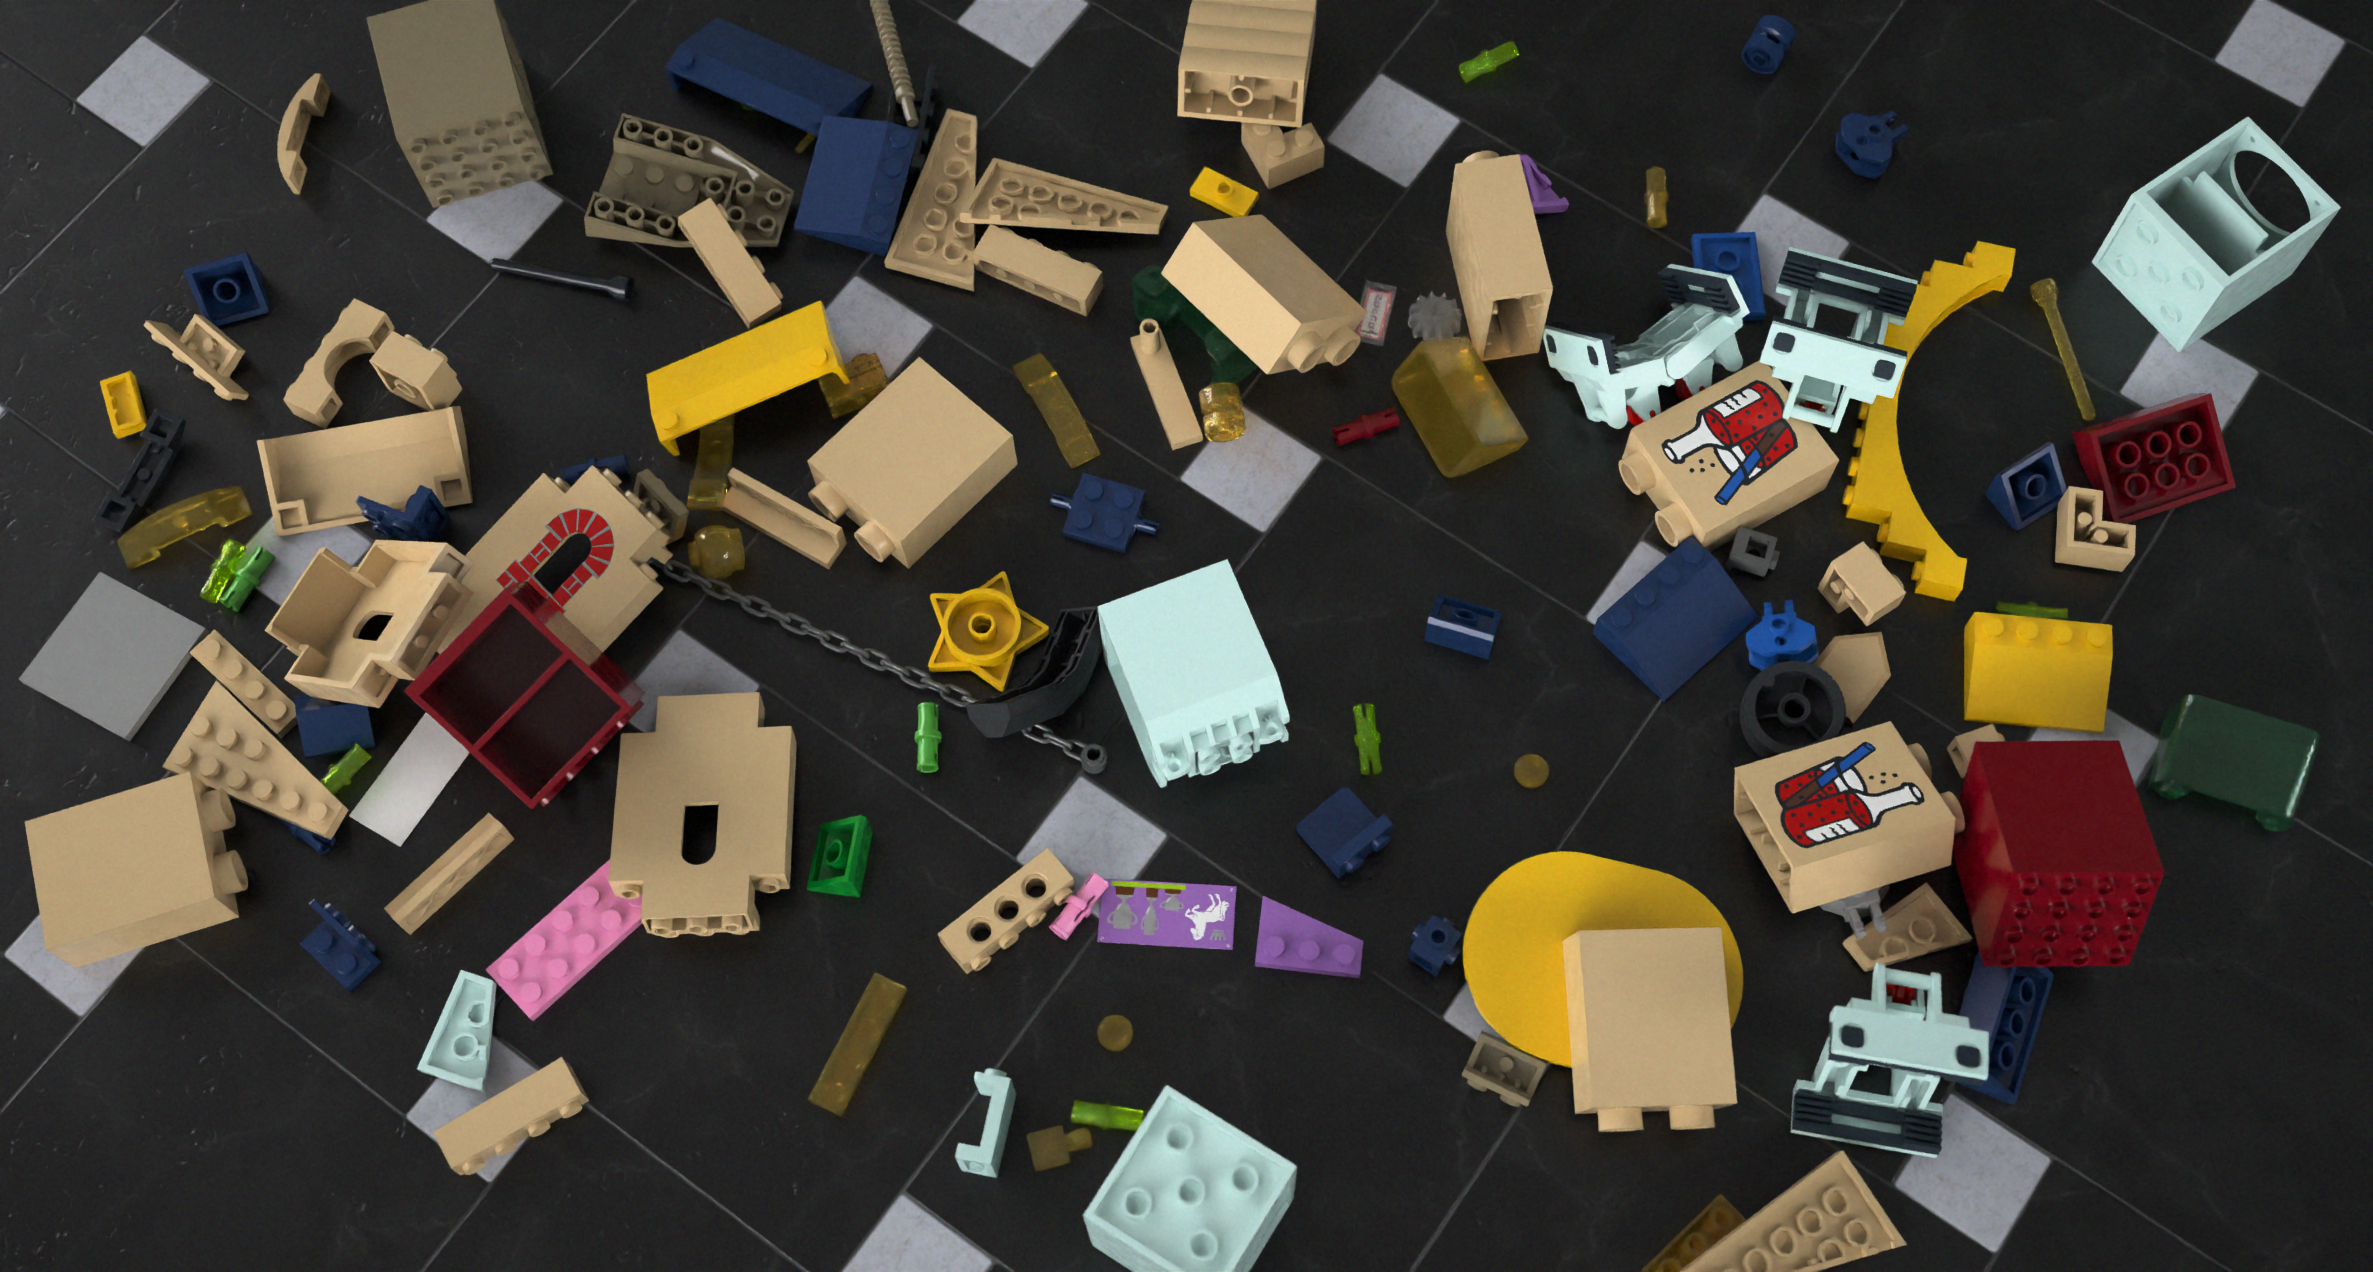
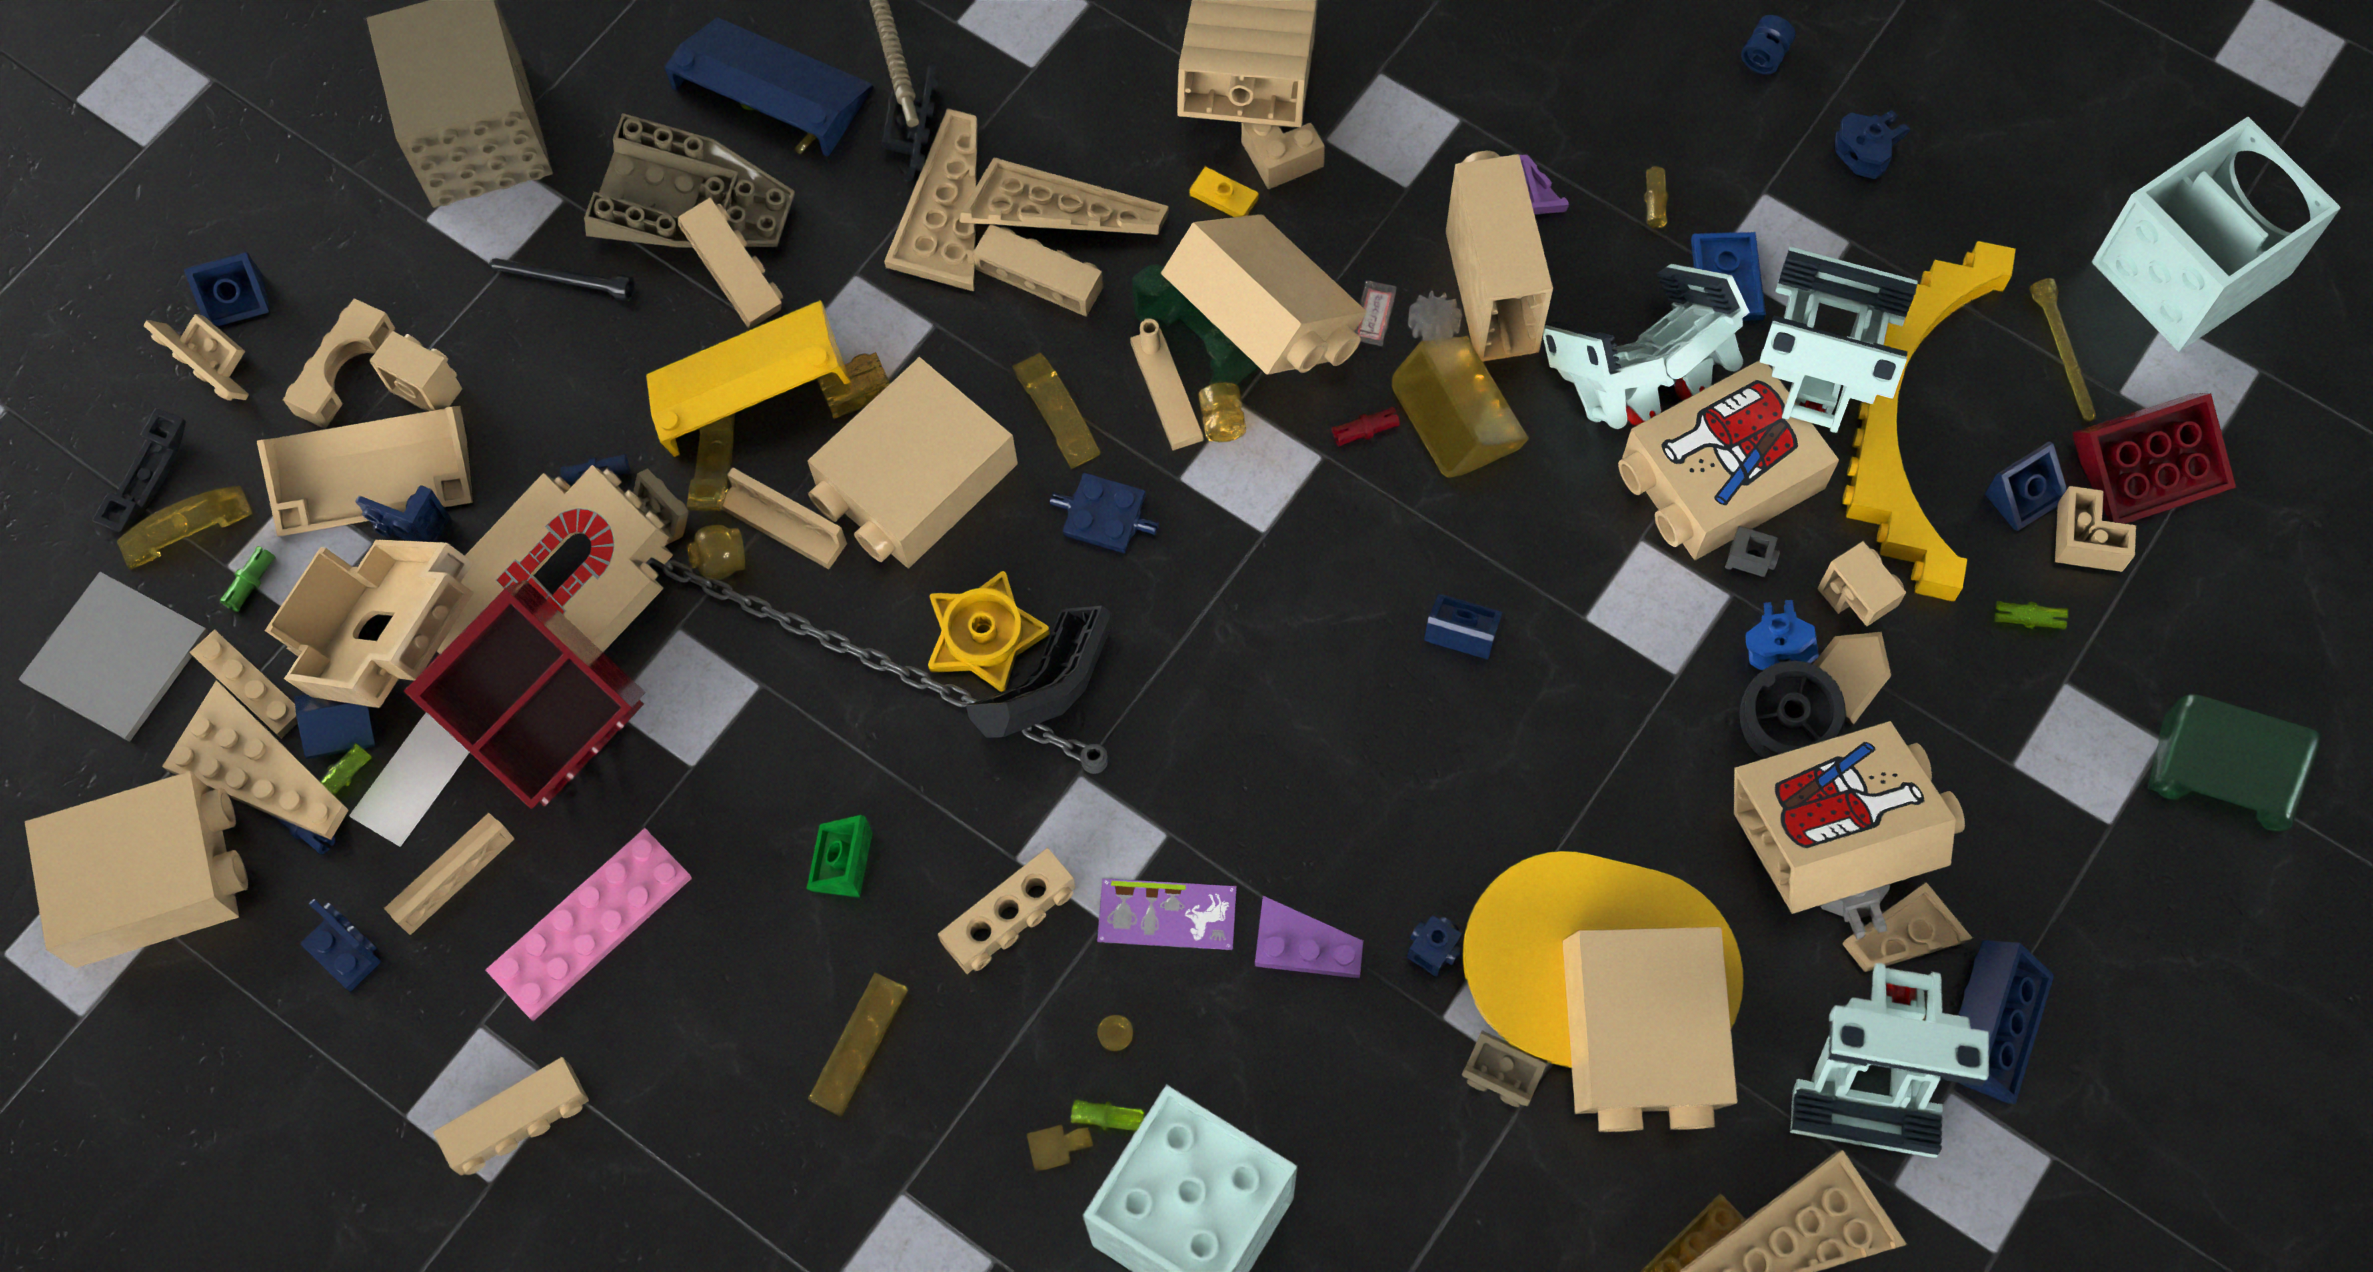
yellow plate [100,371,148,439] -> none
clear neon green axle [200,539,247,603] -> none
tan slope [277,74,331,194] -> none
light aqua wing [417,970,497,1093] -> none
tan panel [608,692,797,938] -> none
dark blue slope [793,115,919,257] -> none
bright green pin [914,702,942,773] -> none
light aqua panel [955,1069,1016,1178] -> none
bright pink pin [1049,872,1109,941] -> none
light aqua container [1097,559,1290,788] -> none
dark blue bracket [1297,787,1393,879] -> none
clear neon green pin [1353,704,1383,775] -> none
clear neon green axle [1459,41,1518,83] -> none
clear yellow plate [1514,754,1549,788] -> none
dark blue slope [1592,535,1758,703] -> none
tan brick [1947,724,2006,778] -> none
dark red container [1952,740,2164,968] -> none
yellow slope [1964,612,2113,734] -> none

